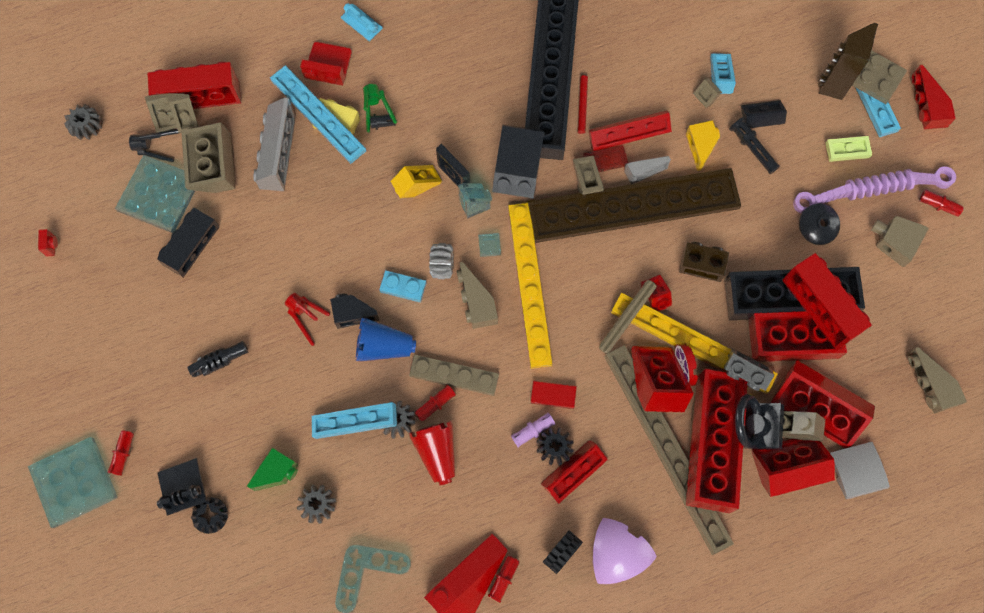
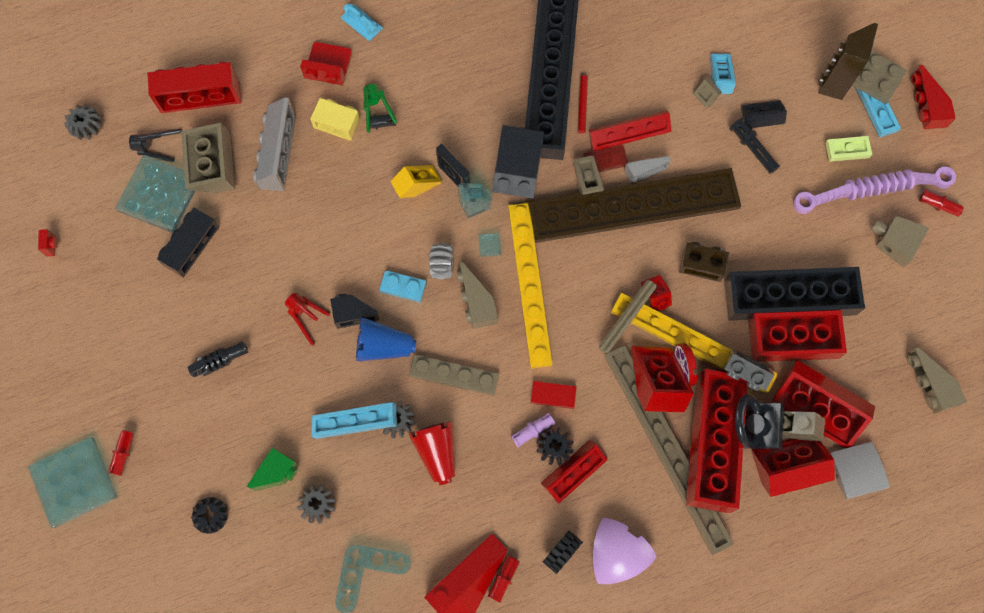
dark tan slope [145,93,198,133] -> none
black hinge [157,458,207,516] -> none
medium azure tile [270,65,366,164] -> none
red axle [415,385,456,422] -> none
yellow slope [686,120,720,171] -> none
red brick [783,253,872,351] -> none
black dish [799,203,840,245] -> none

